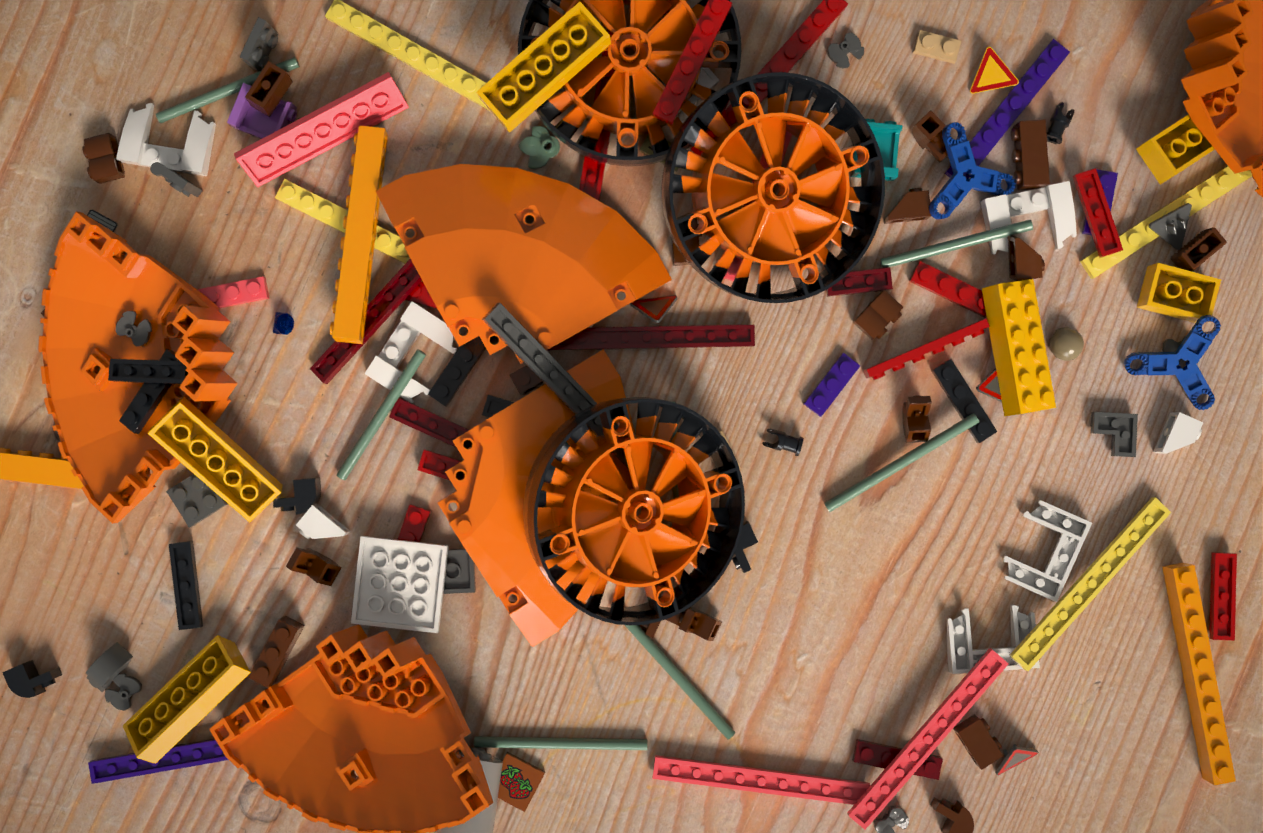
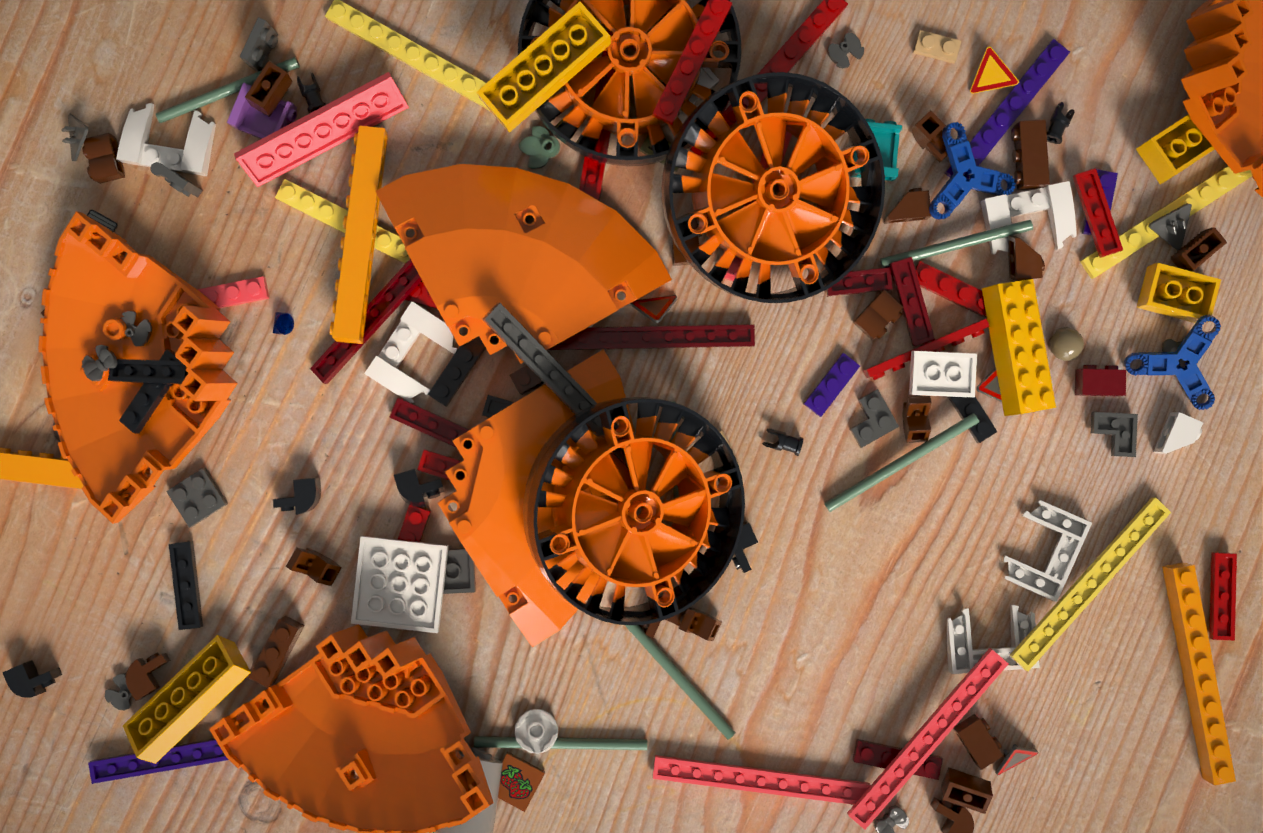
dark grey brick [86,642,133,692] -> none
yellow brick [148,396,283,522] -> none
white slope [296,504,350,539] -> none
sand green piece [336,349,426,480] -> none
none -> dark grey piece [61,114,88,161]
none -> dark grey piece [82,345,118,382]
none -> orange tile [103,318,127,340]
none -> reddish brown brick [126,652,171,701]
none -> black piece [297,73,326,113]
none -> black brick [394,469,444,507]
none -> white tile [515,709,558,754]
none -> dark grey plate [850,389,899,448]
none -> dark red plate [889,257,935,346]
none -> white plate [909,351,977,397]
none -> reddish brown brick [941,767,993,814]
none -> dark red brick [1075,365,1126,397]

